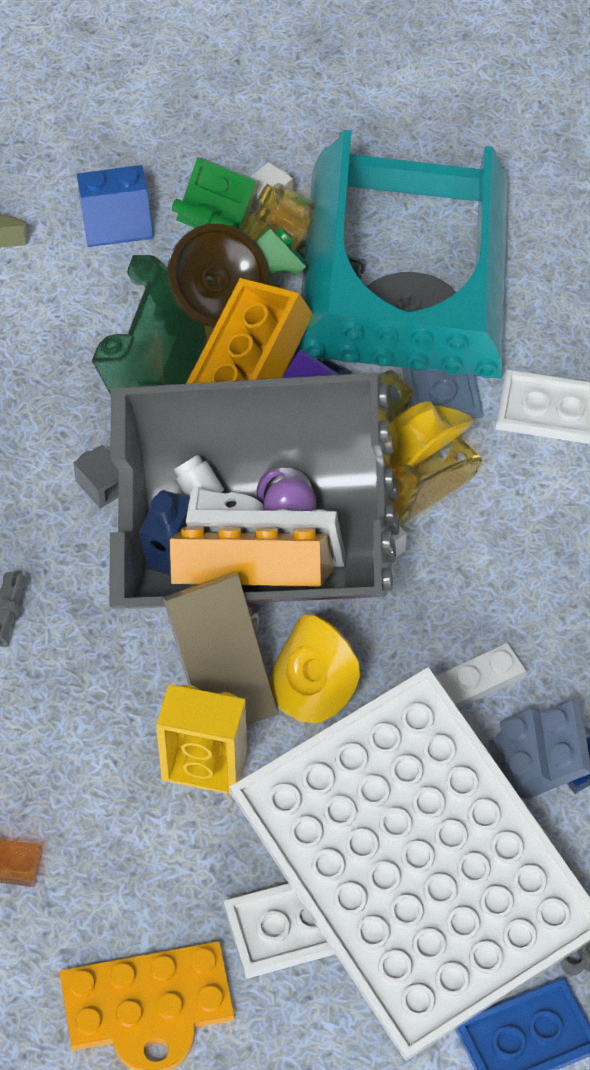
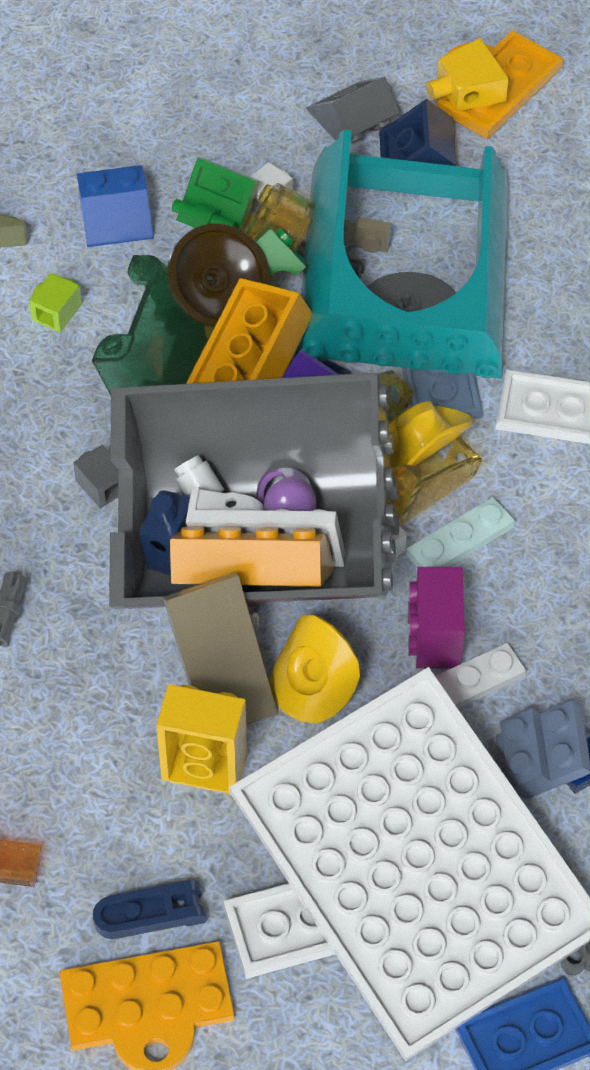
none -> lime brick [29,273,82,333]
none -> dark blue plate [93,880,208,939]
none -> dark grey slope [306,77,400,142]
none -> dark tan plate [344,217,391,253]
none -> dark blue slope [379,98,457,166]
none -> light aqua plate [406,497,515,567]
none -> magenta brick [408,566,465,669]
none -> yellow torso [426,38,509,111]
none -> light orange plate [436,30,563,140]

